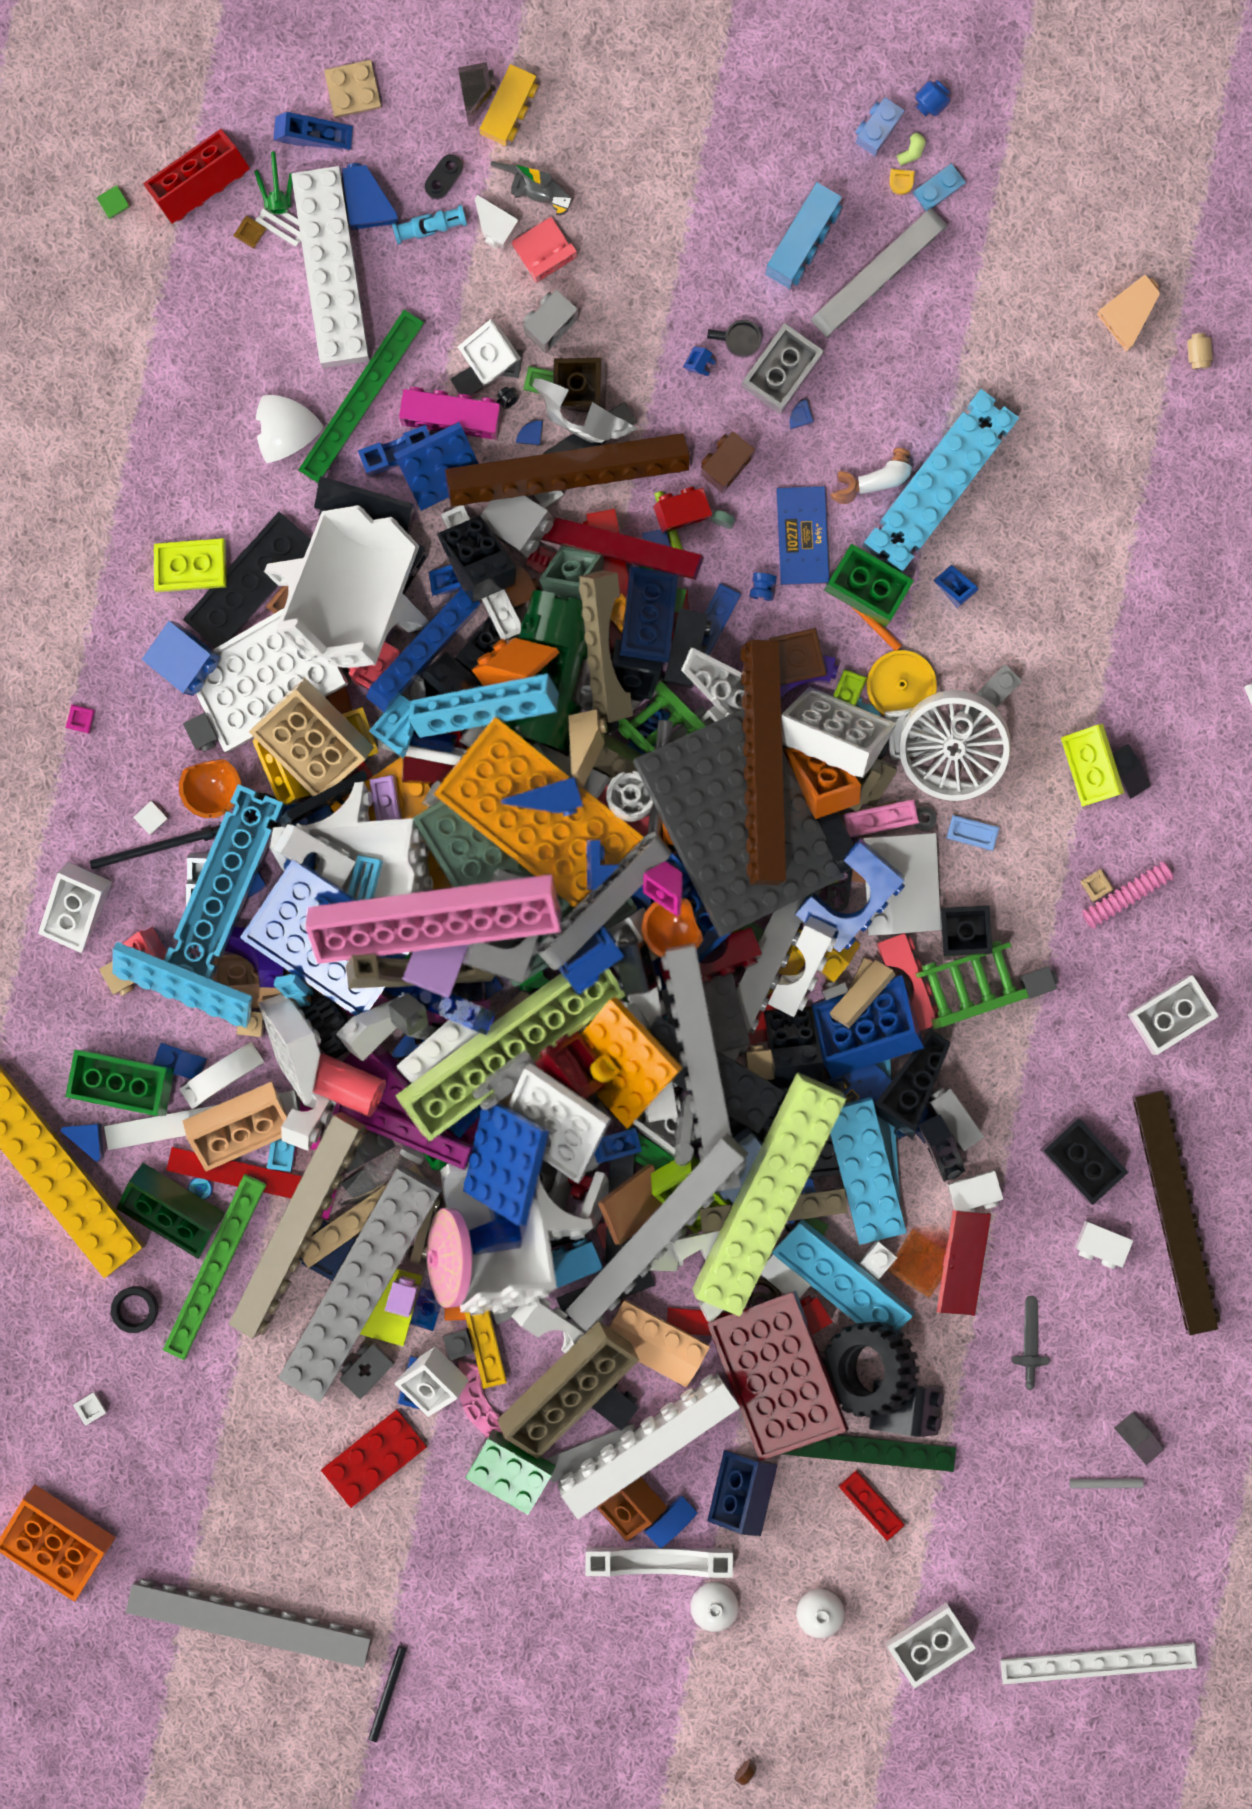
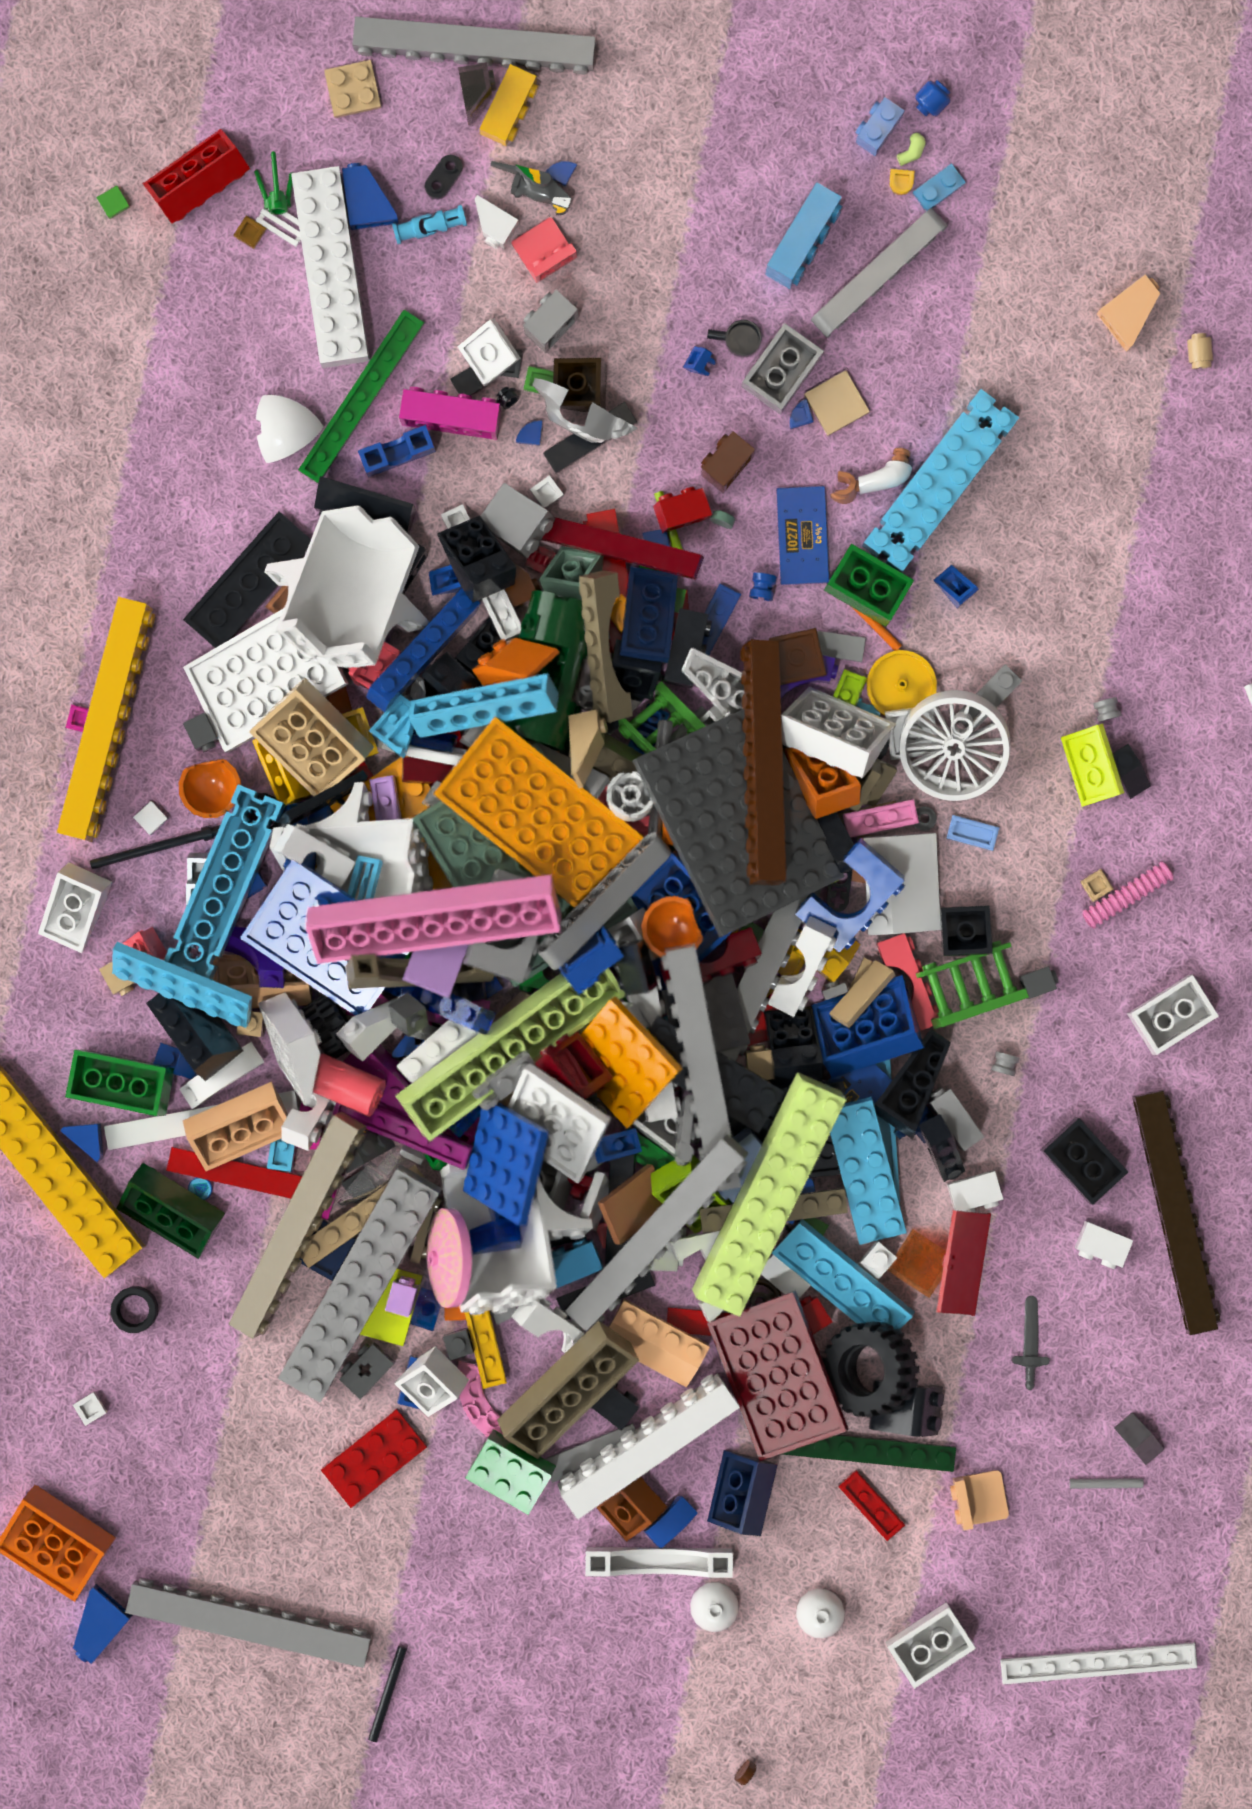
brick [141,620,221,696] -> none
neon yellow tile [154,538,227,592] -> none
bright green tile [163,1174,267,1360] -> none
blue slope [273,111,353,150] -> none
medium azure plate [274,974,314,1007] -> none
blue plate [393,422,479,511] -> none
reddish brown brick [445,433,689,507] -> none
blue slope [500,777,583,816] -> none
blue slope [586,840,619,890] -> none
yellow tile [591,1053,621,1083] -> none
dark pink slope [643,861,682,916] -> none
none -> yellow brick [57,597,155,842]
none -> blue slope [73,1584,133,1664]
none -> black slope [146,993,244,1081]
none -> light grey brick [353,17,595,75]
none -> blue tile [546,161,577,187]
none -> tan tile [804,370,870,437]
none -> light grey tile [817,631,866,663]
none -> light nougat bracket [950,1470,1009,1530]
none -> light grey wheel [991,1051,1019,1076]
none -> light grey wheel [1093,697,1122,722]

